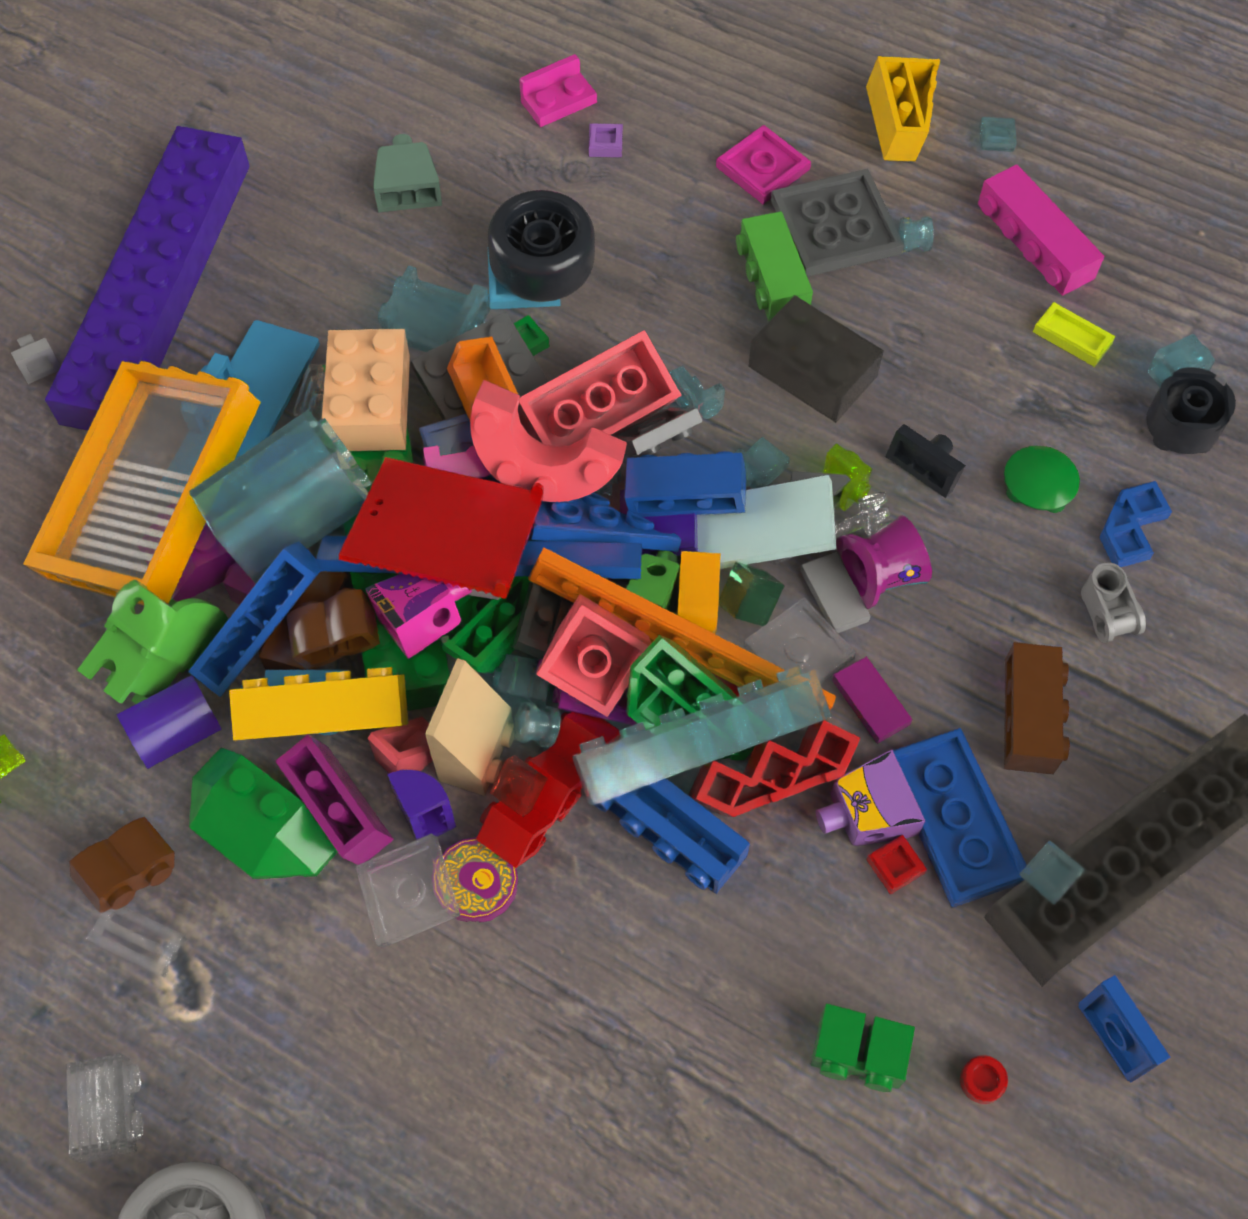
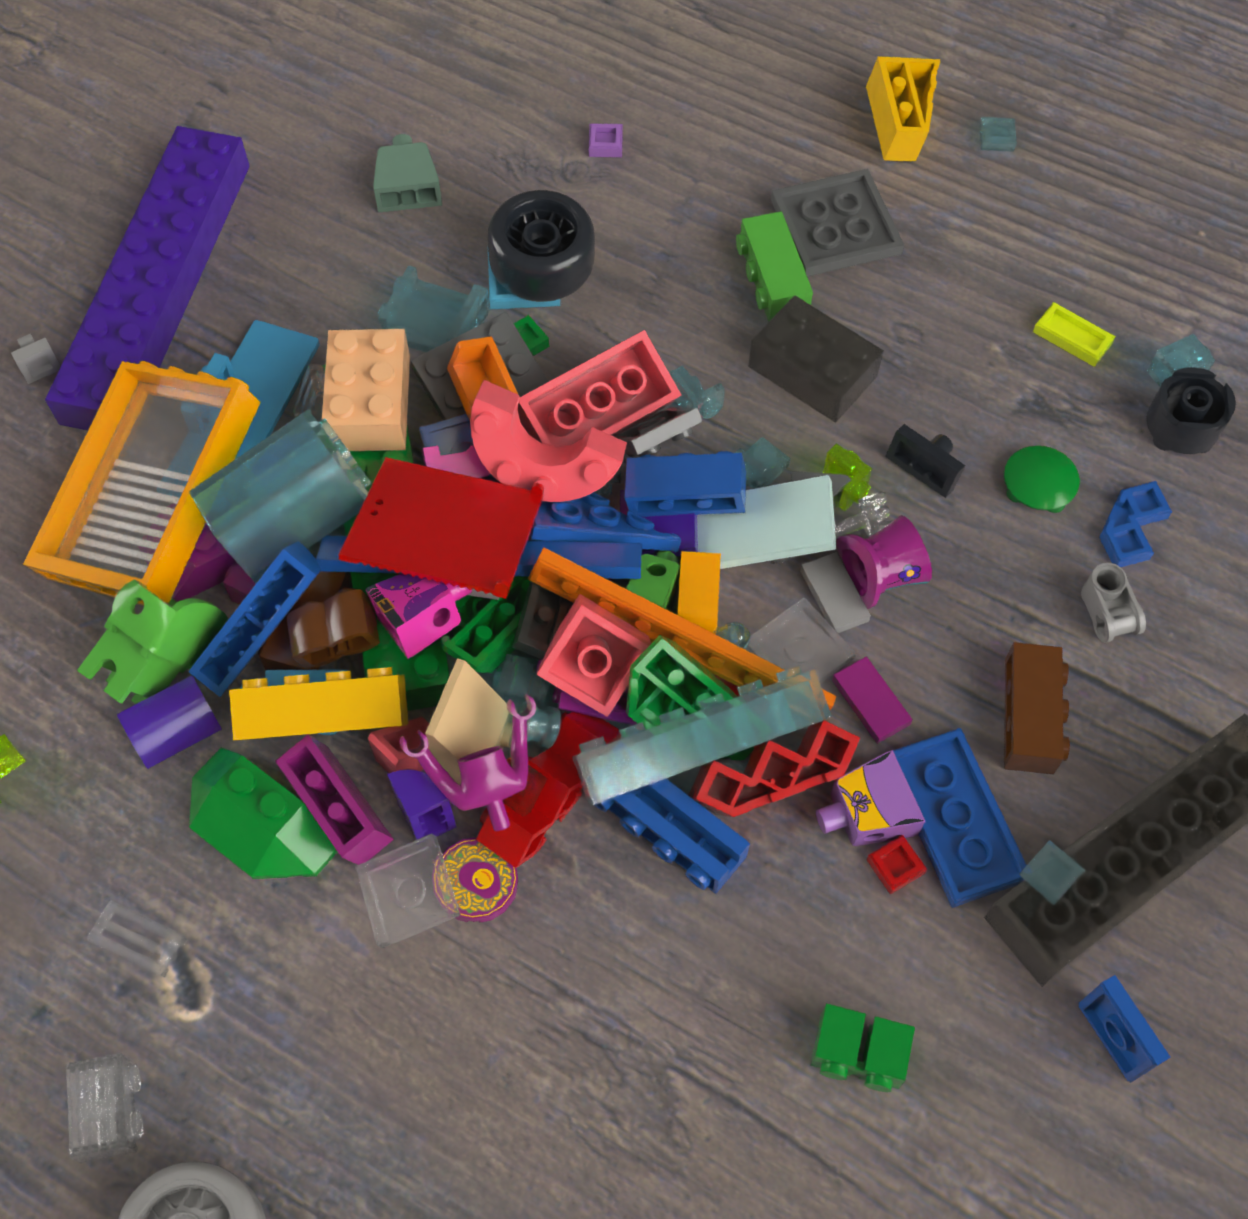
reddish brown brick [69,817,175,913] -> none
dark pink bracket [519,54,597,128] -> none
dark pink tile [716,125,811,204] -> none
clear green panel [718,562,785,627] -> none
clear light blue wheel [899,216,933,252] -> none
red tile [960,1055,1008,1104] -> none
dark pink brick [978,164,1105,296] -> none
none -> magenta piece [399,694,536,831]
none -> clear light blue hinge [716,621,751,649]

